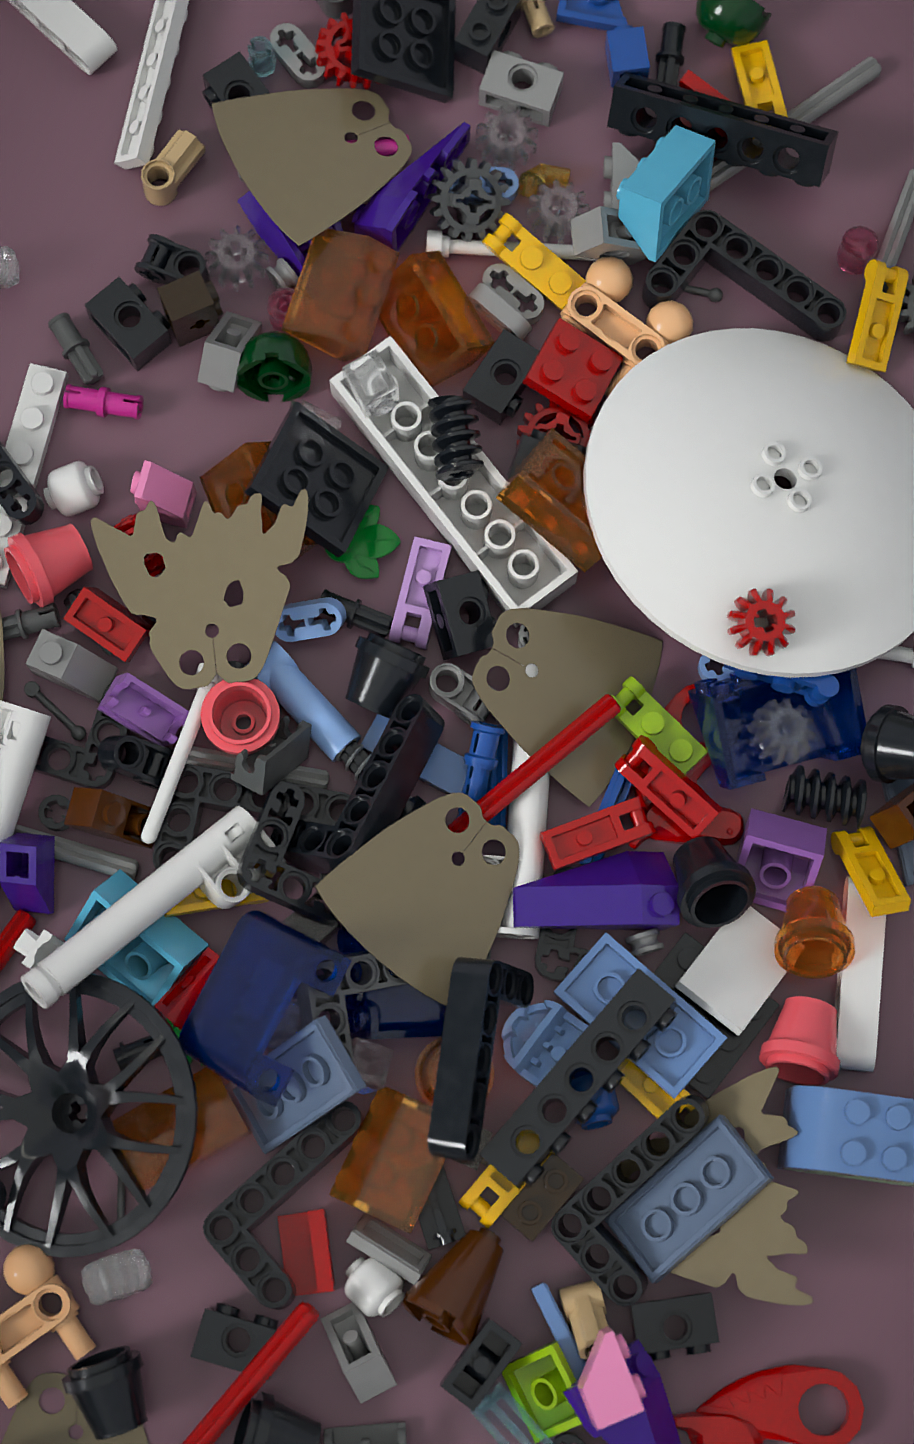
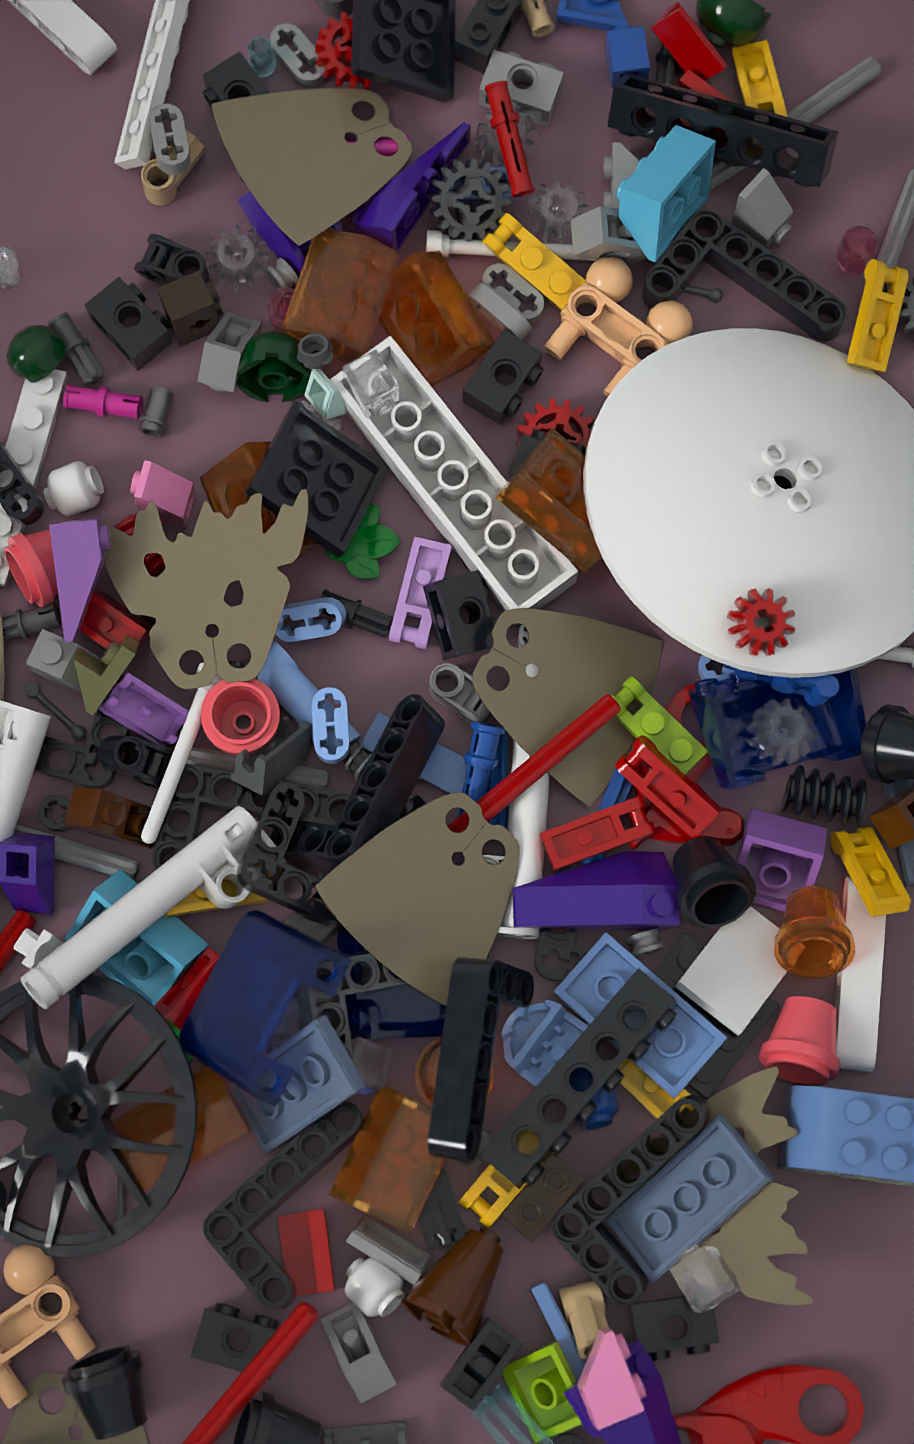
clear gear [81,1249,153,1305] -> none
black pin [113,1035,163,1071] -> none
black piece [345,632,430,719] -> none
black piece [427,395,484,482] -> none
clear yellow arm [518,164,571,198] -> none
red plate [522,318,624,422] -> none
none -> dark green hair [6,325,66,383]
none -> medium lavender slope [49,517,111,642]
none -> olive slope [74,634,139,715]
none -> flat silver pin [137,386,174,438]
none -> light grey beam [149,103,190,175]
none -> dark grey plate [297,333,334,369]
none -> light aqua slope [304,368,347,420]
none -> light blue beam [312,687,350,764]
none -> red pin [485,81,535,198]
none -> red panel [651,2,728,81]
none -> clear brick [669,1244,741,1312]
none -> light grey slope [731,168,794,248]

